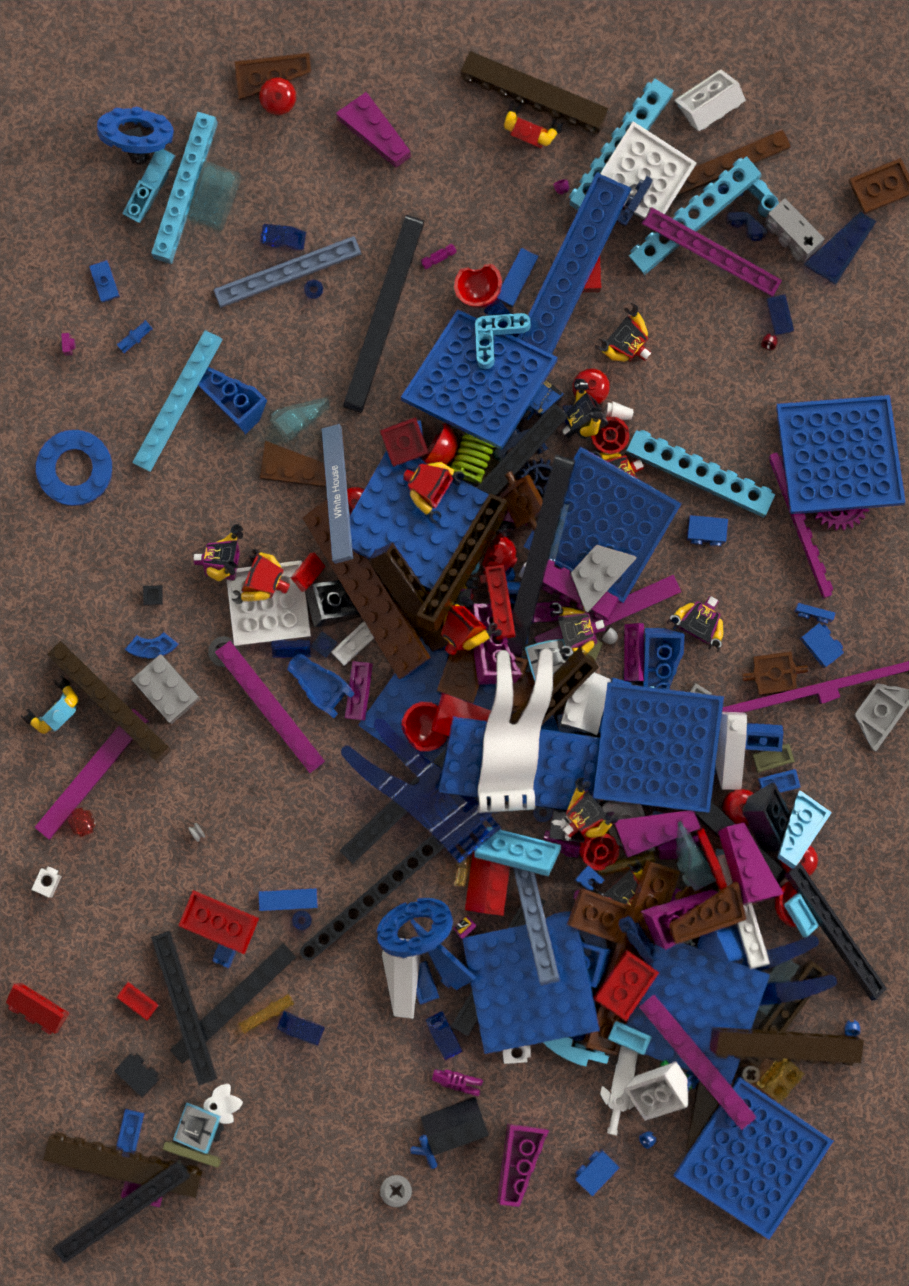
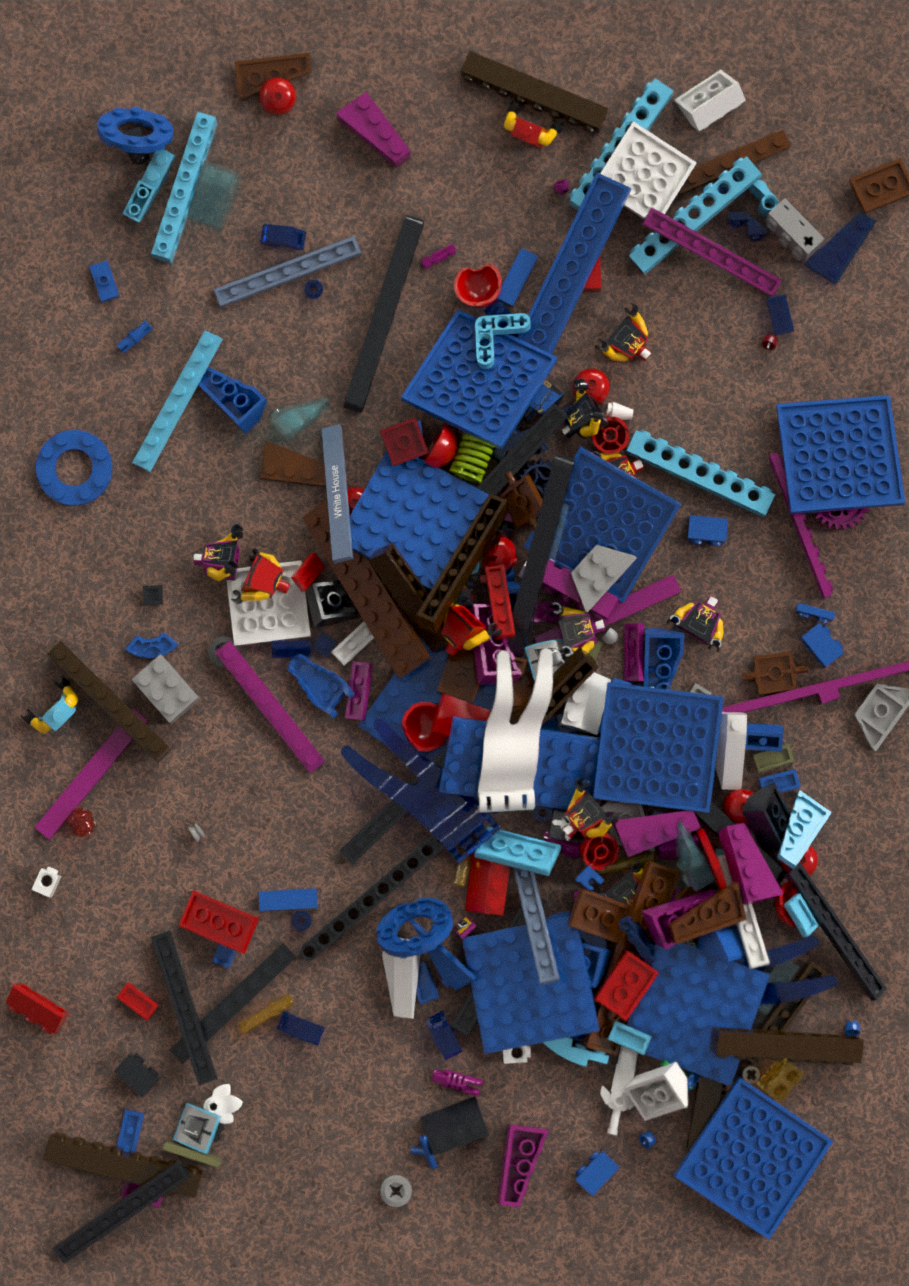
magenta plate [61,333,76,356] -> none
red torso [403,462,464,524] -> none
dark blue hinge [616,176,653,227] -> none
magenta plate [639,995,756,1130] -> none

